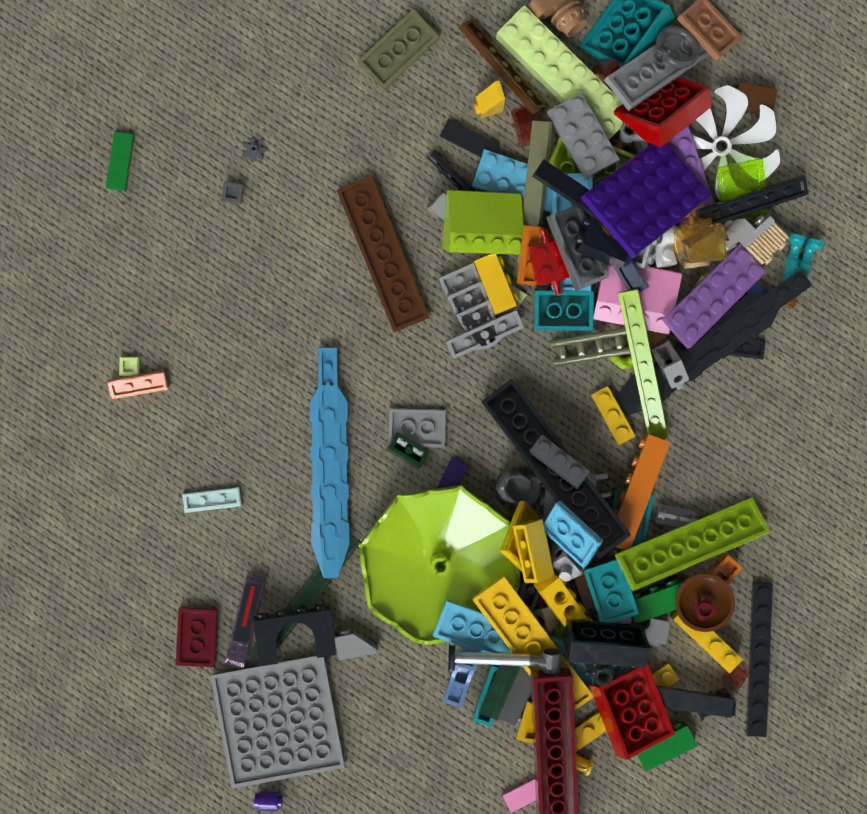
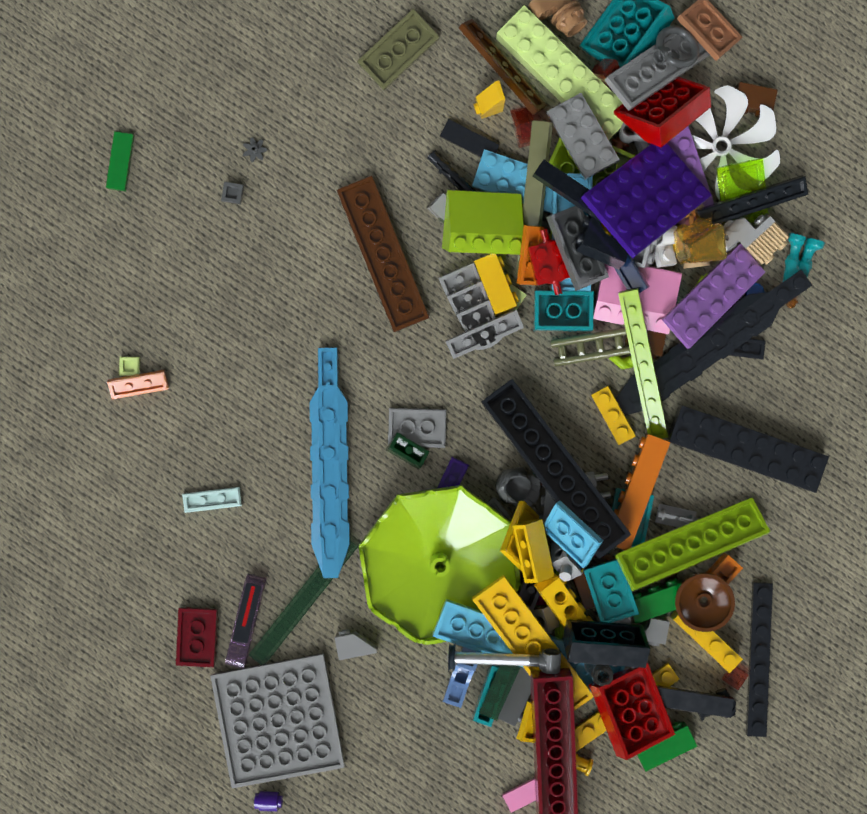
black arch [253,604,336,667] -> none
dark grey brick [530,435,590,489] -> none
light grey torso [651,341,689,390] -> none
dark red plate [693,598,716,620] -> none
none -> black brick [666,405,829,493]

